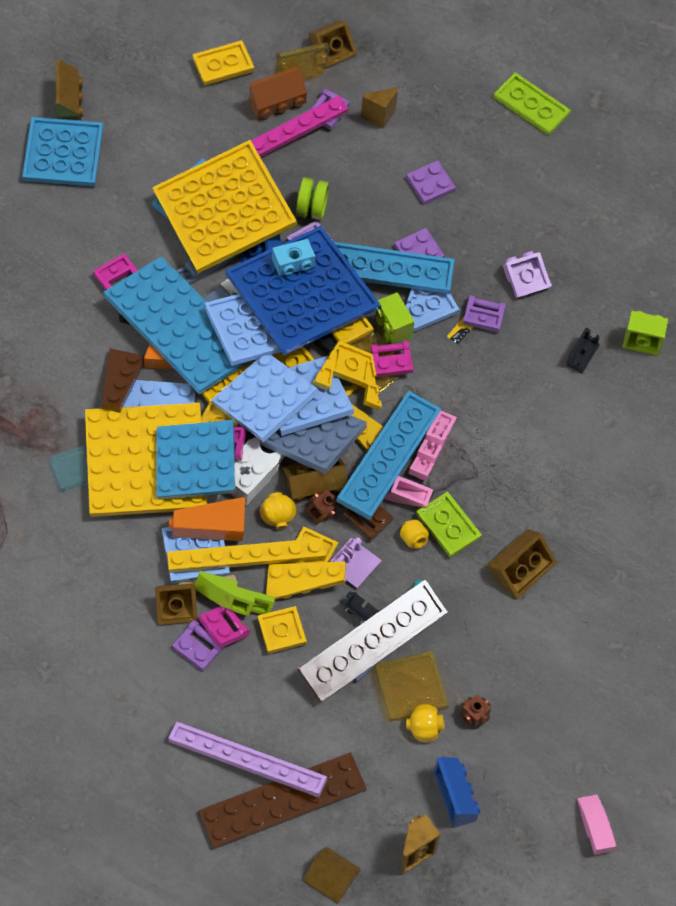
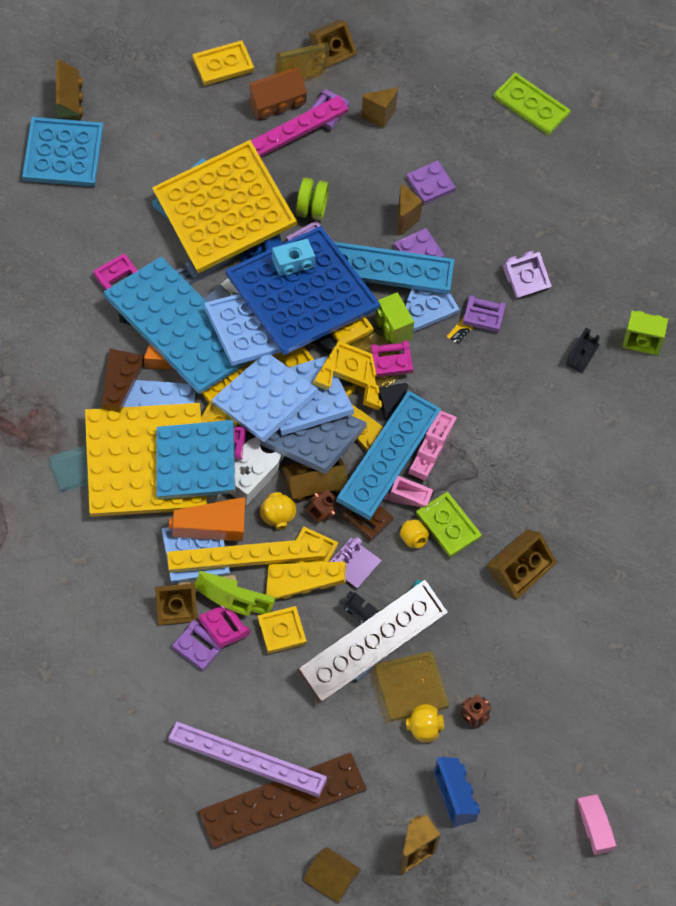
none -> black slope [378,383,408,421]
none -> pearl gold slope [398,185,422,235]

